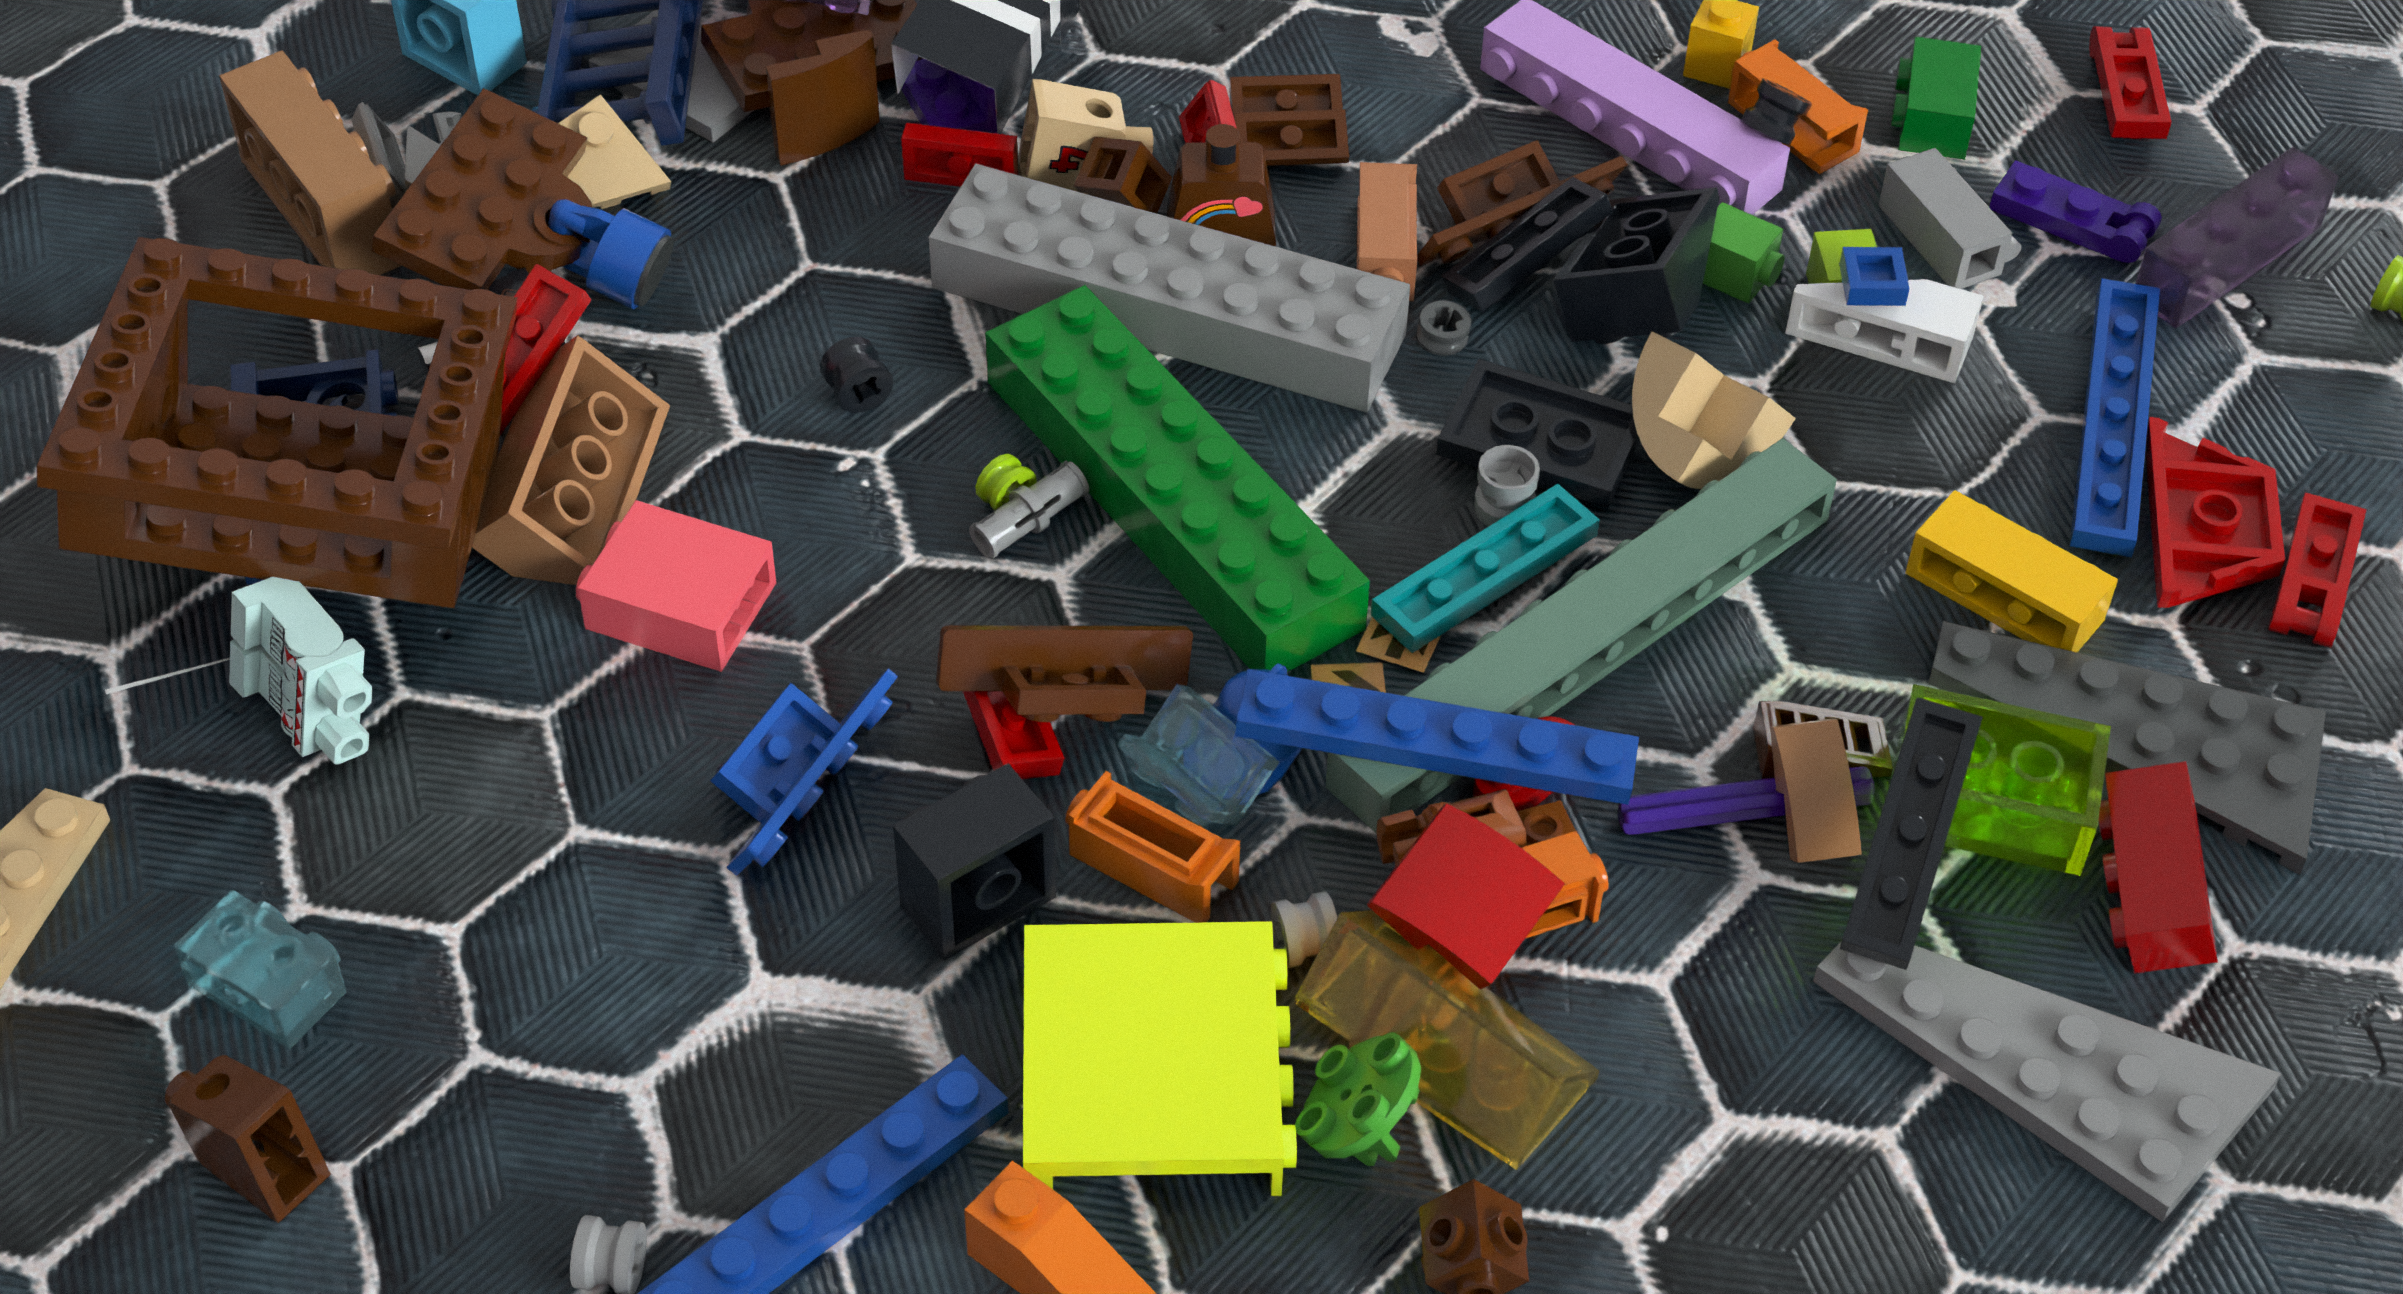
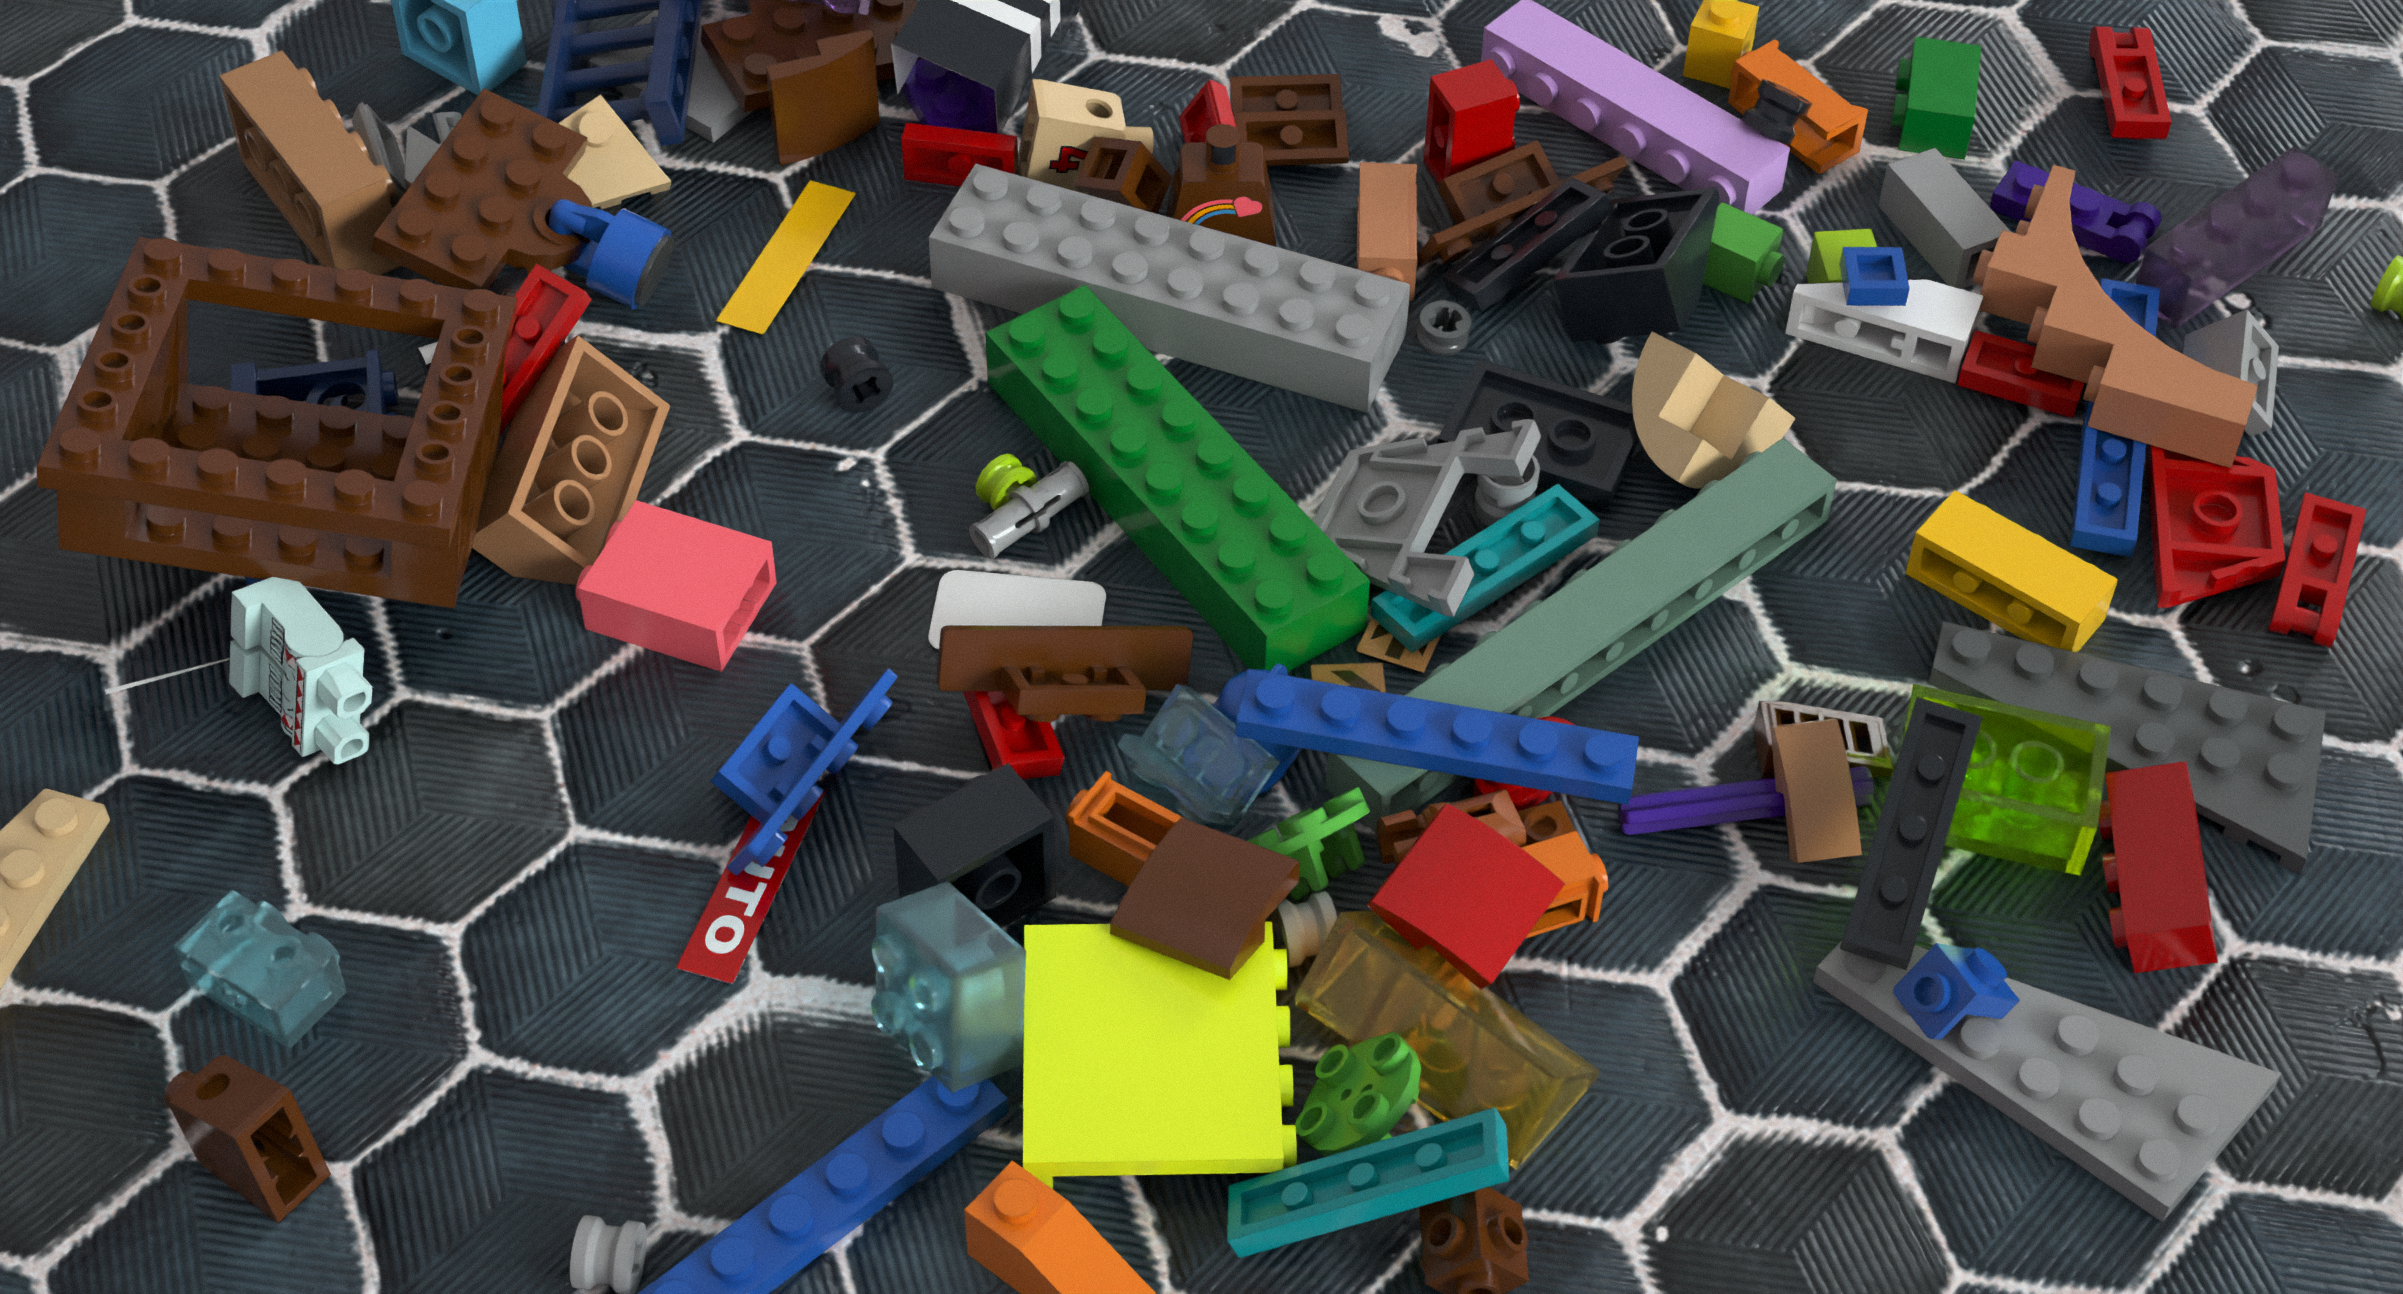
none -> red sticker [676,789,826,984]
none -> yellow sticker [716,180,856,335]
none -> clear light blue brick [871,881,1026,1093]
none -> white sticker [928,570,1106,650]
none -> reddish brown slope [1110,817,1300,980]
none -> teal plate [1227,1107,1509,1258]
none -> bright green plate [1246,787,1370,900]
none -> light grey wing [1313,419,1541,617]
none -> red brick [1423,59,1520,184]
none -> blue bracket [1893,943,2020,1040]
none -> red plate [1957,330,2085,418]
none -> nougat arch [1972,165,2258,468]
none -> light grey panel [2183,309,2279,437]

